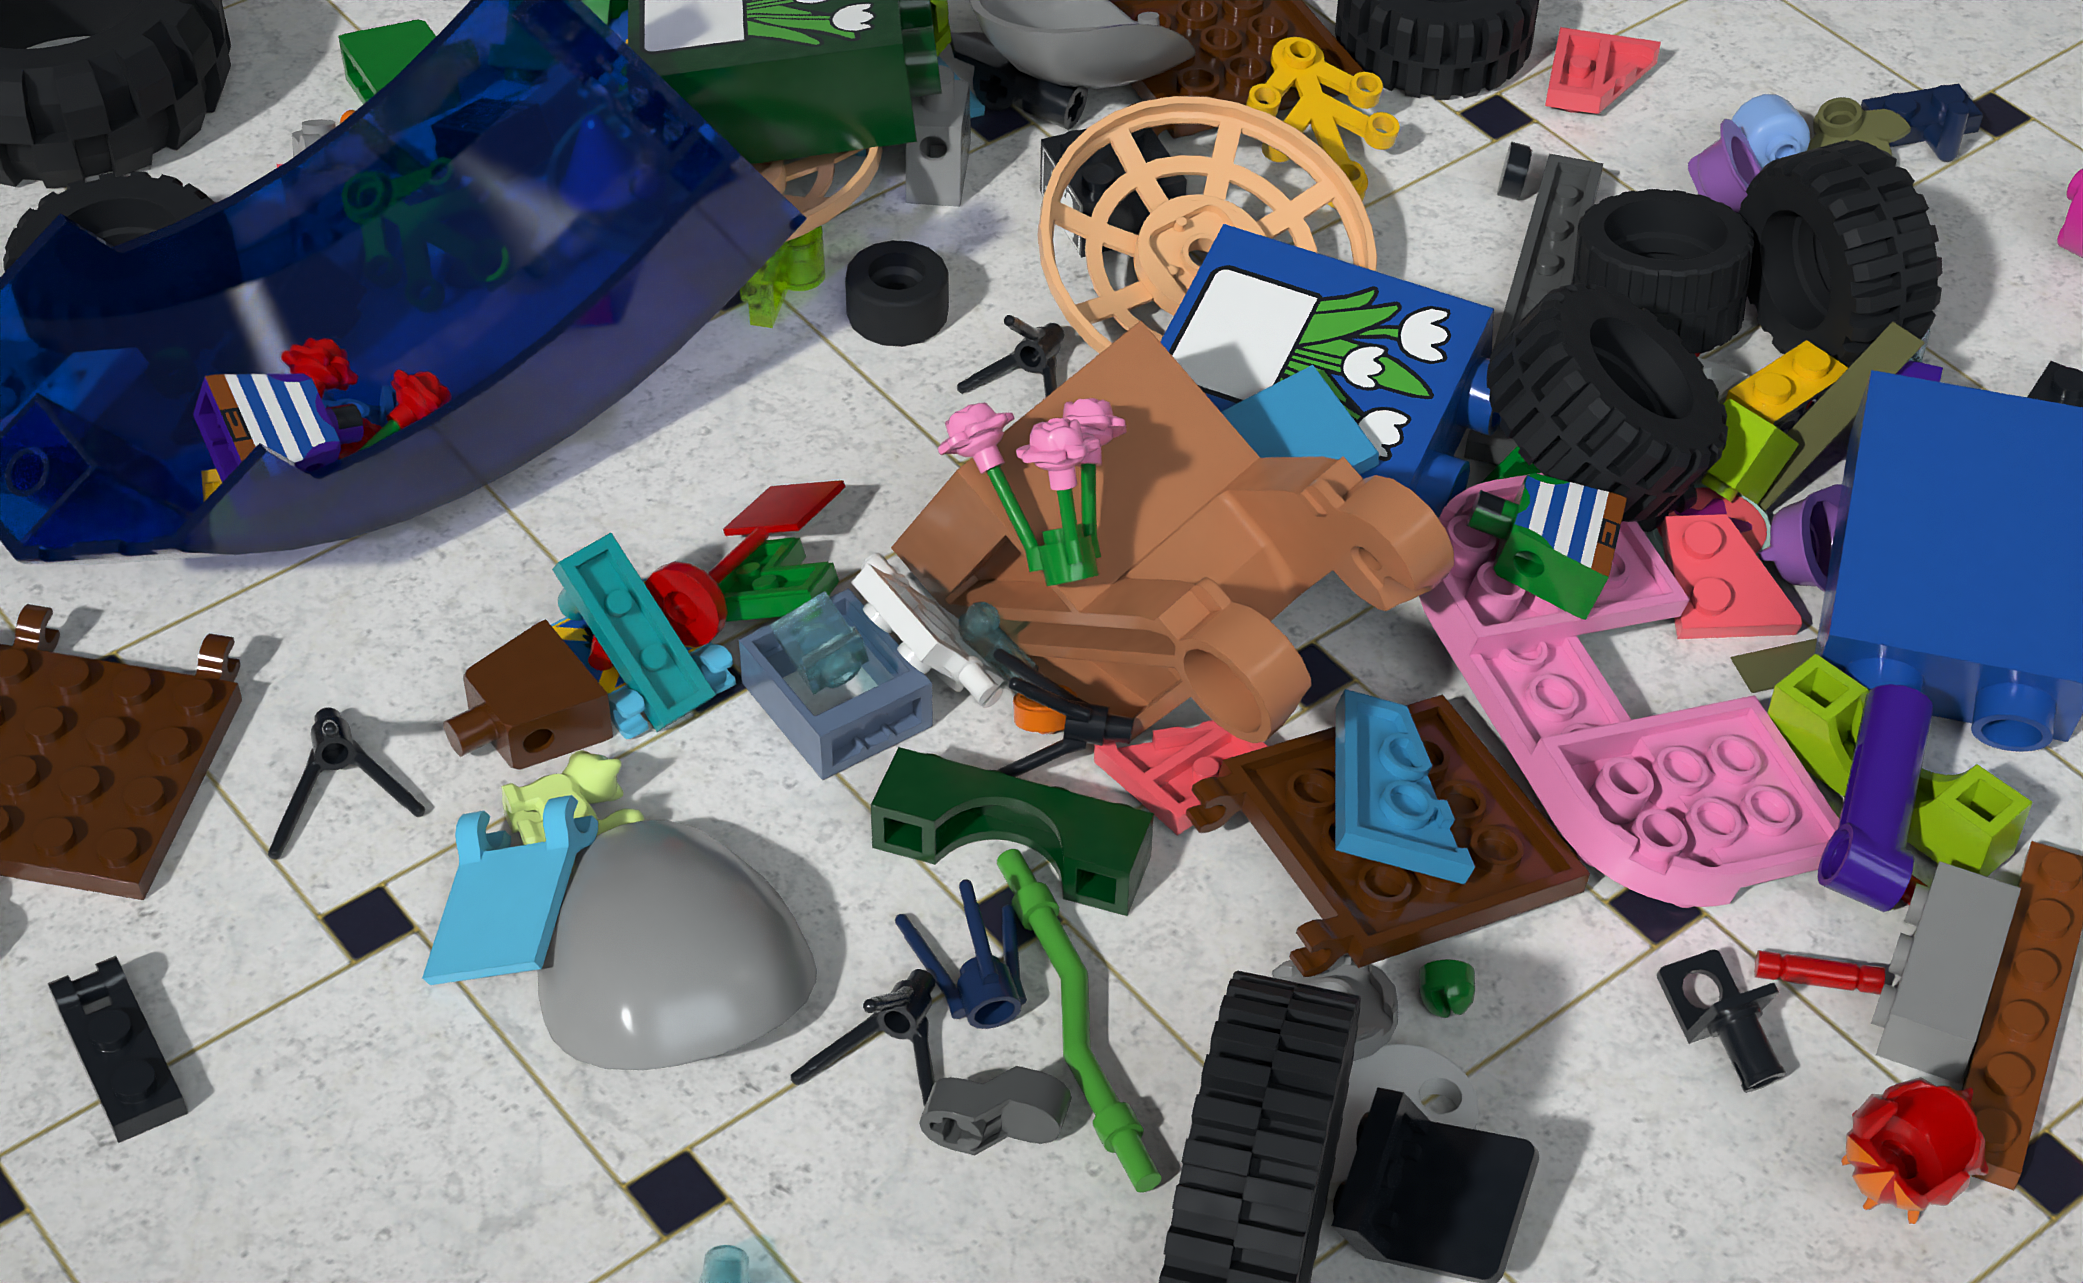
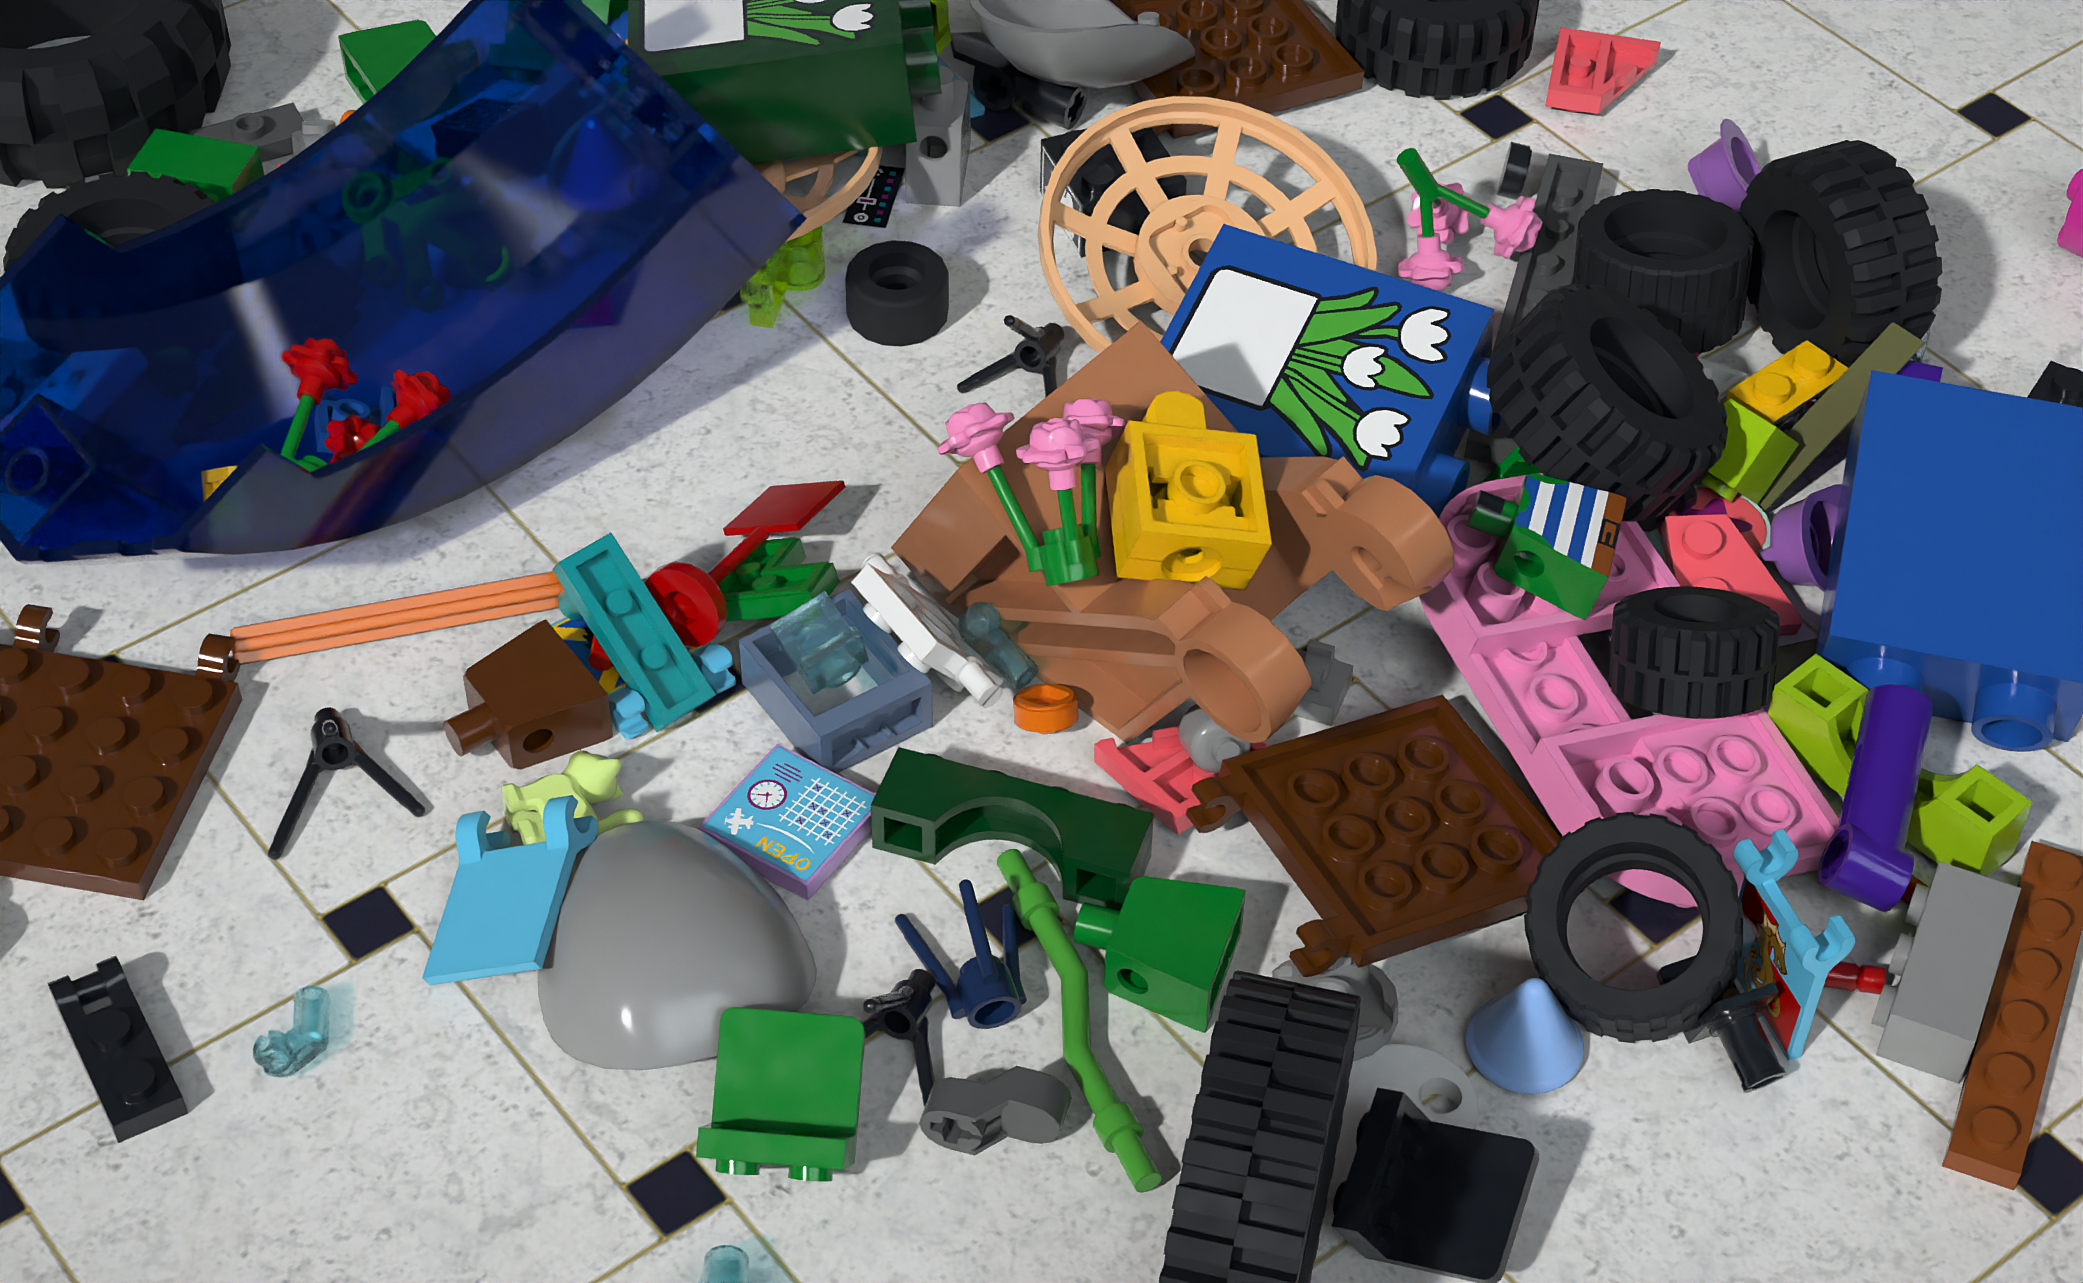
torso [193,373,364,514] -> none
black plant [993,648,1134,777] -> none
dark azure tile [1221,365,1379,475] -> none
yellow plant [1246,37,1400,209] -> none
dark azure wing [1335,689,1475,885] -> none
green hinge [1419,959,1475,1018] -> none
light blue head [1732,94,1810,169] -> none
olive plate [1807,97,1911,155] -> none
red hair [1841,1077,1988,1224] -> none
dark blue plate [1861,83,1983,162] -> none
none -> green brick [127,128,268,231]
none -> dark grey plate [188,102,304,162]
none -> orange axle [230,571,564,665]
none -> clear light blue arm [252,986,330,1078]
none -> green bracket [696,1007,866,1182]
none -> tile [698,743,876,900]
none -> black sticker [843,163,905,229]
none -> green torso [1073,876,1246,1033]
none -> yellow brick [1105,391,1272,590]
none -> light grey piece [1178,703,1252,773]
none -> light grey tile [1291,639,1354,726]
none -> bright pink plant [1396,148,1542,291]
none -> light blue hat [1465,978,1584,1094]
none -> black tyre [1524,812,1743,1043]
none -> black tyre [1608,586,1780,719]
none -> medium azure flag [1733,829,1855,1061]

